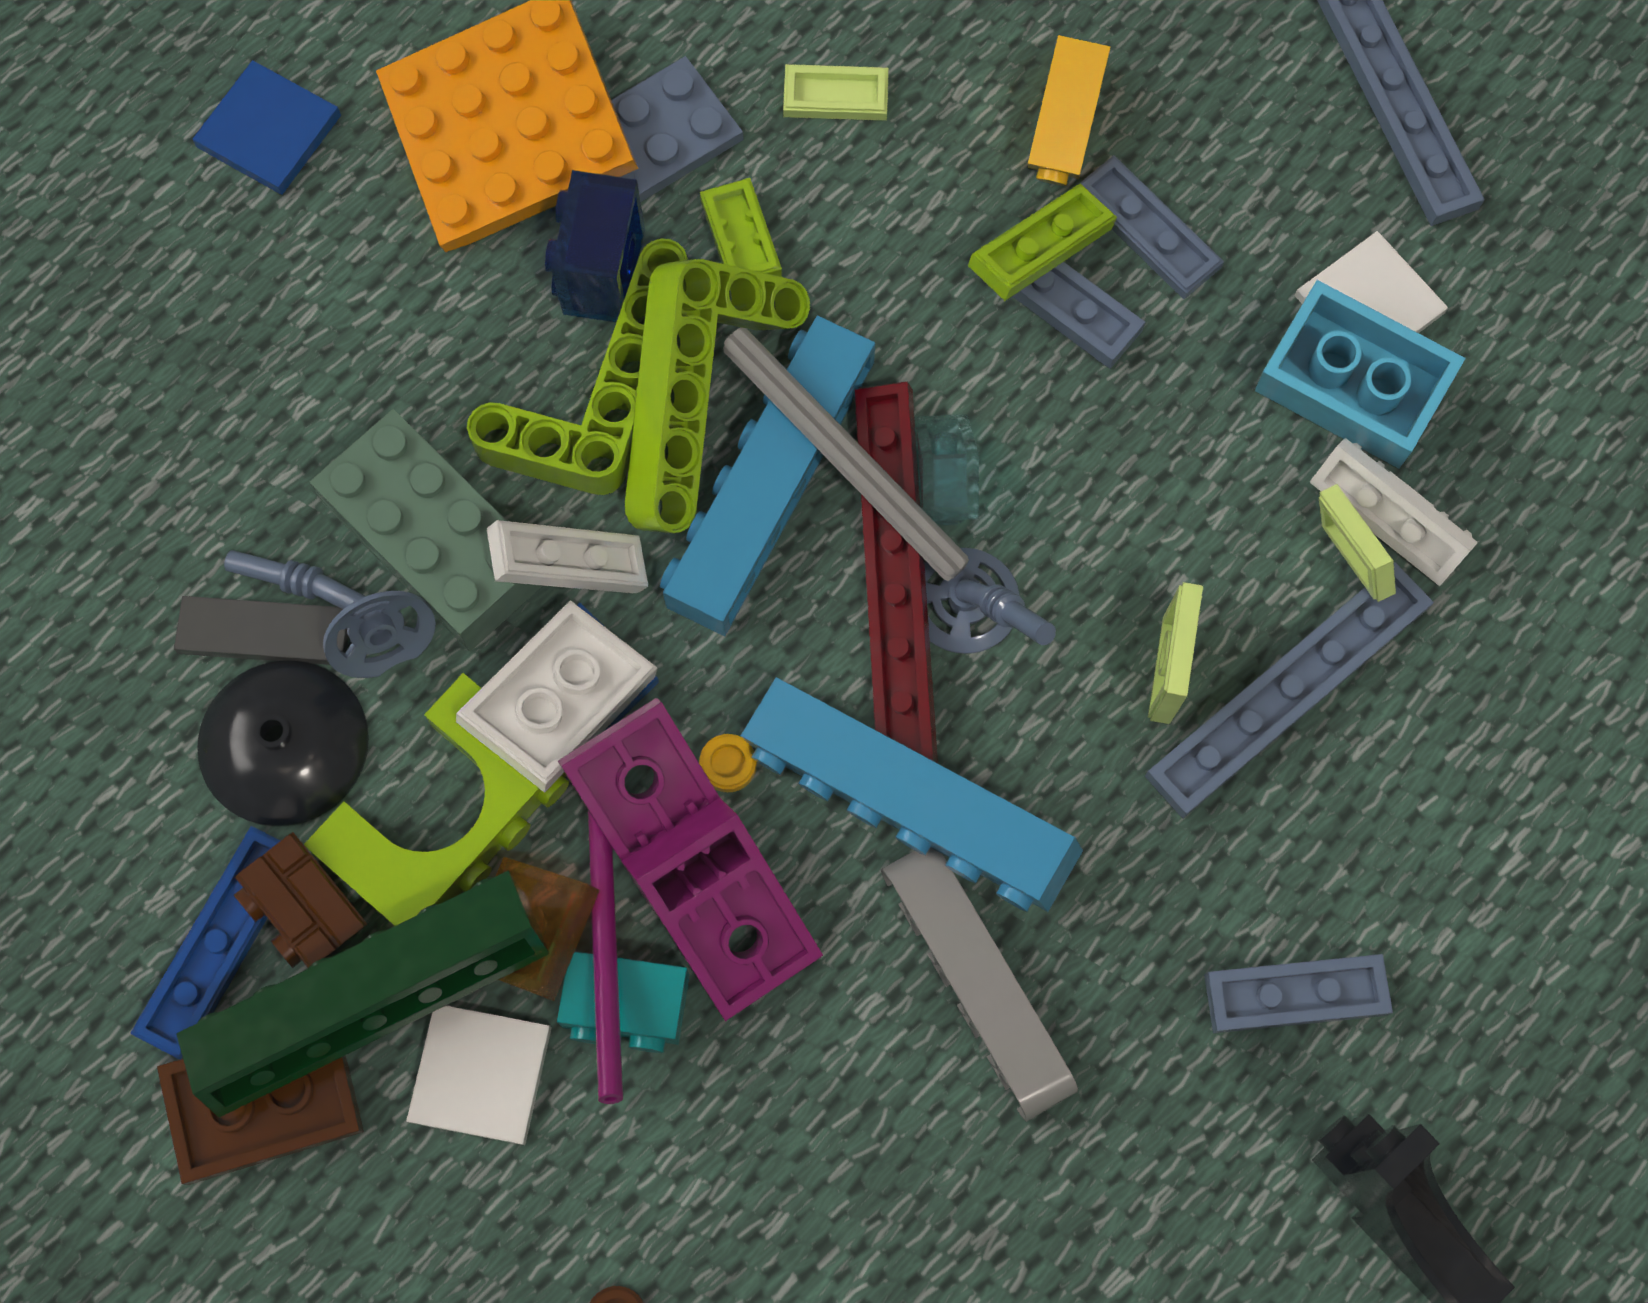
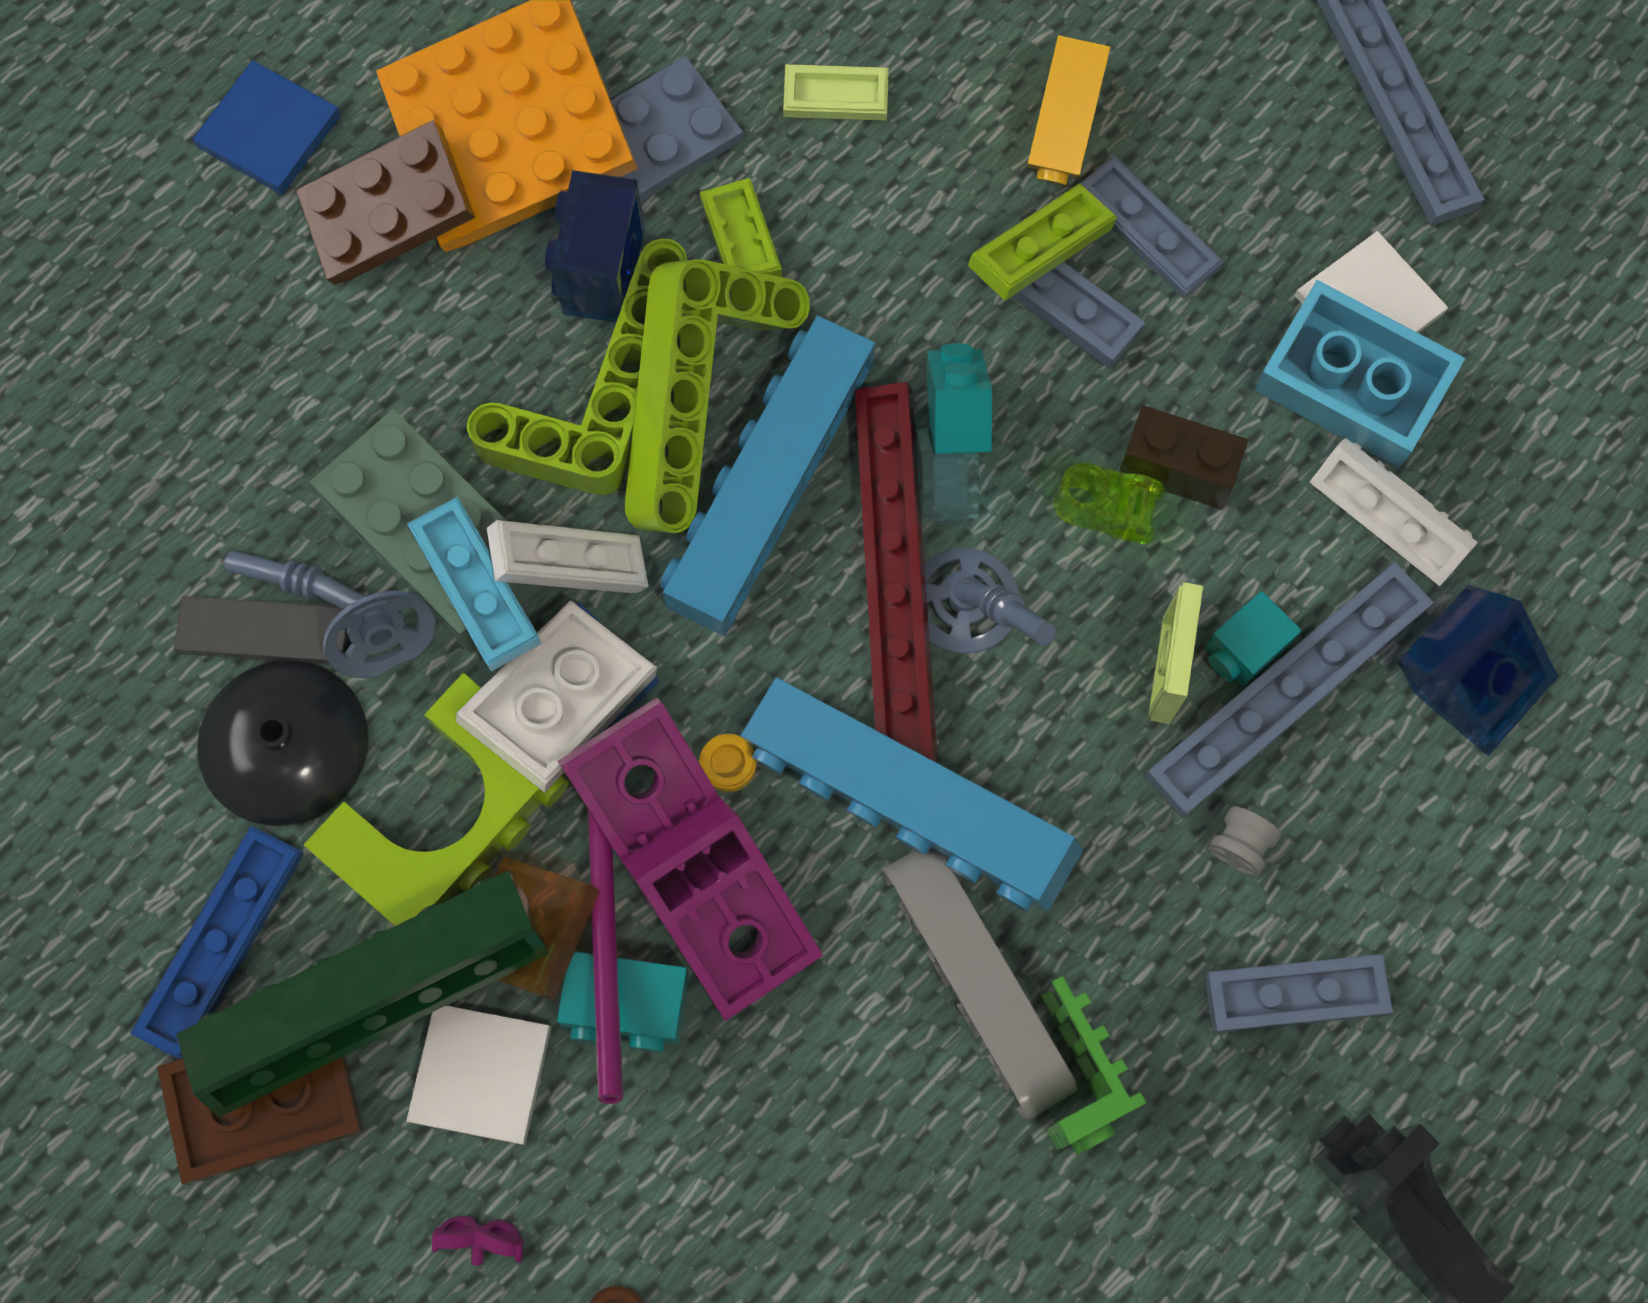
reddish brown brick [234,832,367,969] -> none
light grey axle [723,327,969,581] -> none
yellowish green tile [1319,484,1396,602] -> none
none -> plate [296,120,475,285]
none -> medium azure tile [407,496,542,671]
none -> magenta piece [432,1216,524,1266]
none -> teal brick [927,343,992,454]
none -> bright green plate [1040,976,1146,1155]
none -> clear neon green piece [1053,462,1165,544]
none -> dark brown brick [1117,405,1249,510]
none -> teal brick [1205,590,1302,688]
none -> light grey wheel [1208,807,1281,877]
none -> clear blue slope [1398,584,1558,756]

